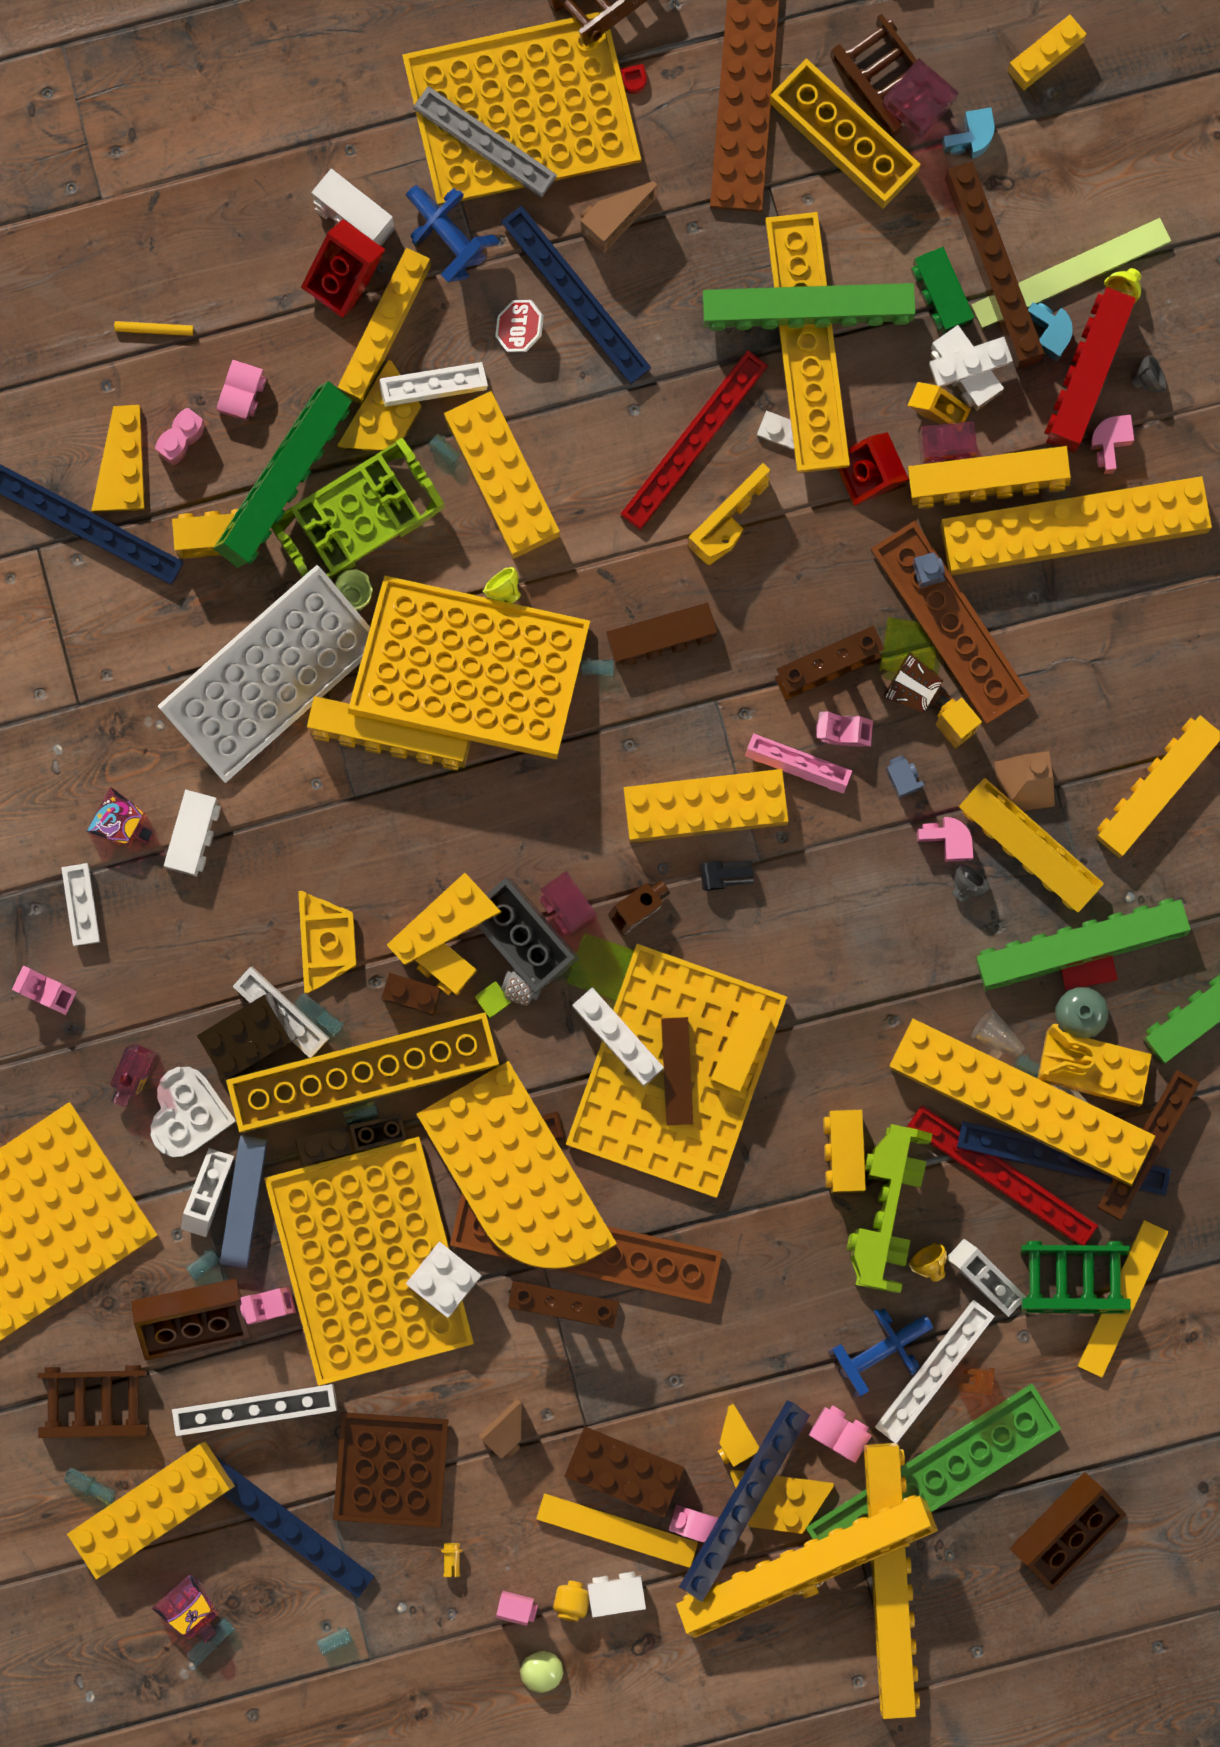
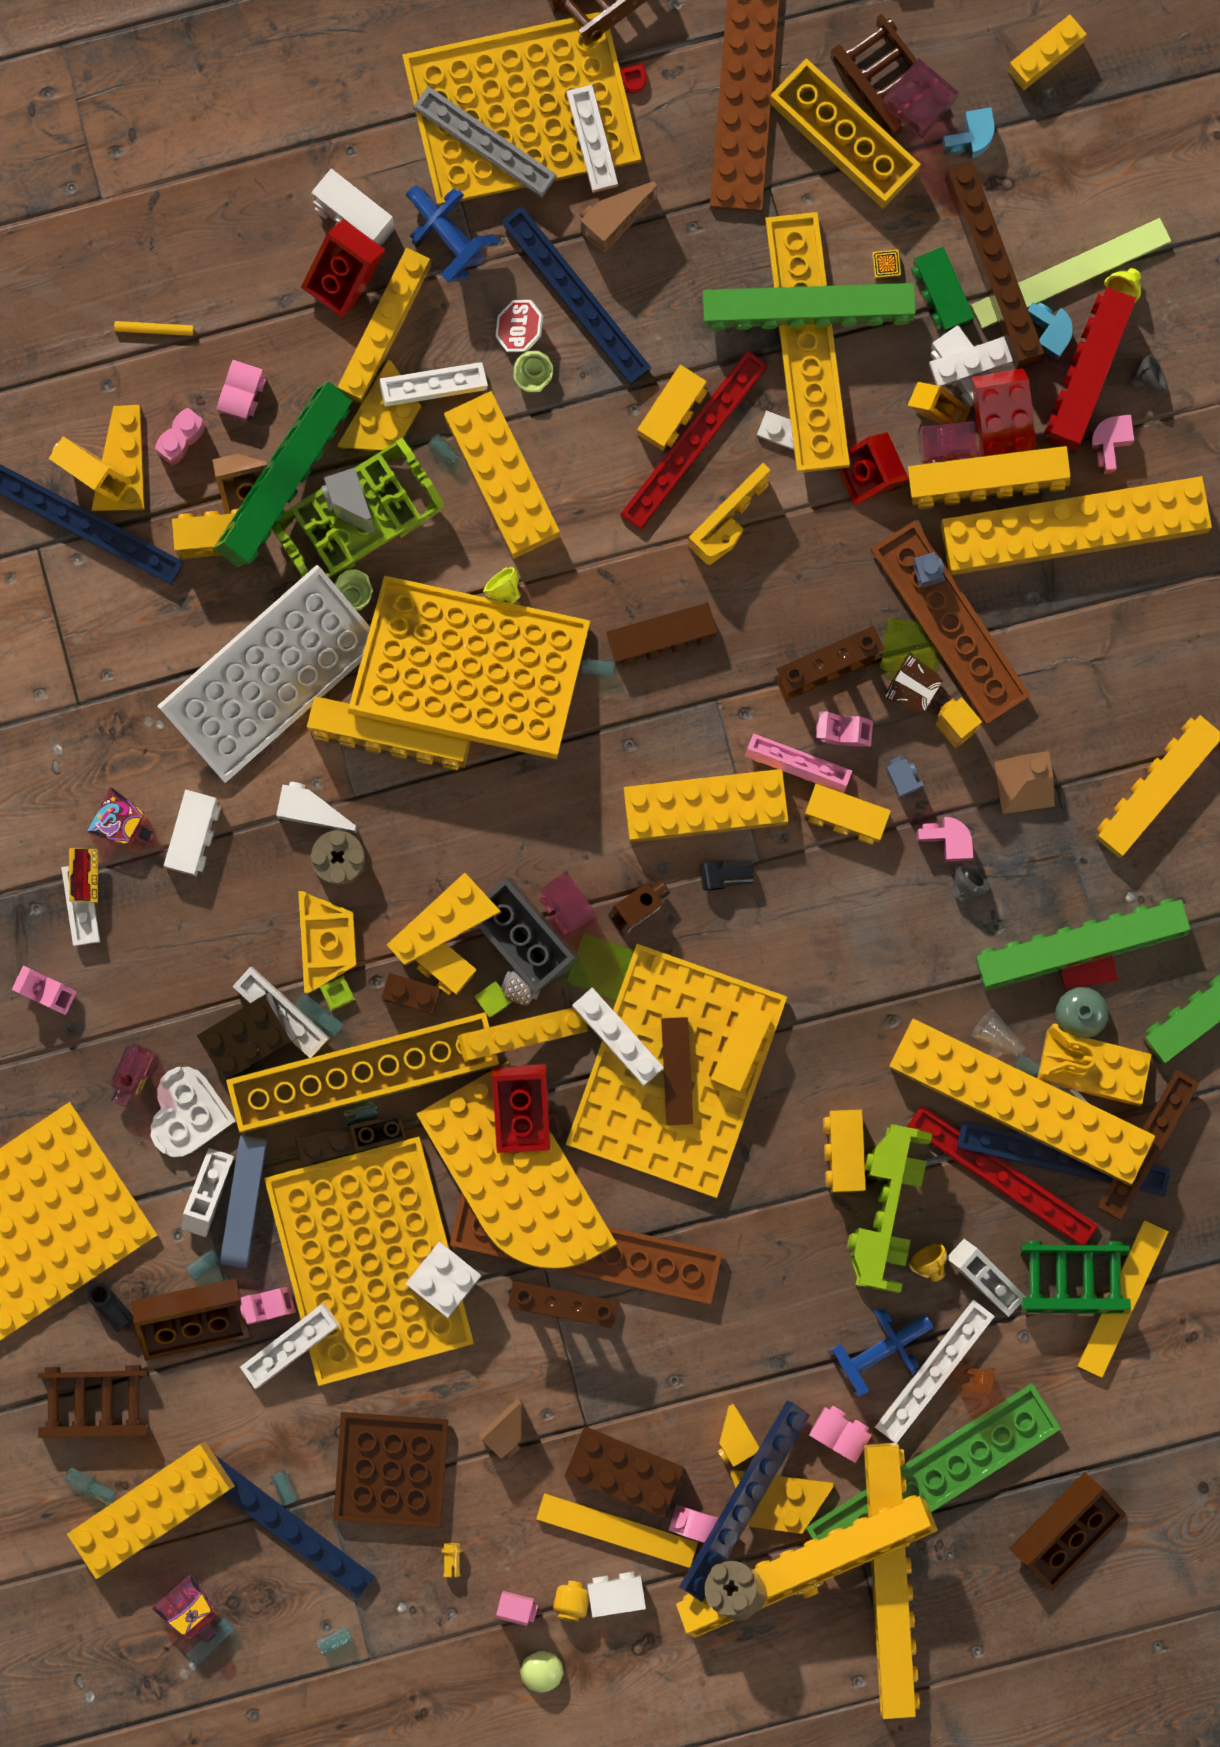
white brick [172,1384,338,1436] -> none
yellow brick [959,778,1104,912] -> none
none -> yellow brick [49,437,132,503]
none -> slope [69,848,98,903]
none -> black piece [87,1282,133,1333]
none -> medium nougat slope [213,454,267,514]
none -> white plate [240,1304,340,1389]
none -> clear light blue pin [270,1470,299,1506]
none -> white slope [276,782,357,834]
none -> dark tan brick [311,830,365,886]
none -> lime tile [320,976,355,1012]
none -> light grey slope [321,468,375,534]
none -> yellow plate [457,1007,588,1062]
none -> red slope [492,1064,550,1153]
none -> yellowish green hair [513,351,553,392]
none -> white plate [566,85,618,193]
none -> yellow brick [637,364,708,451]
none -> dark tan brick [705,1561,766,1621]
none -> yellow brick [804,784,891,845]
none -> tile [872,250,901,280]
none -> red brick [971,368,1036,457]

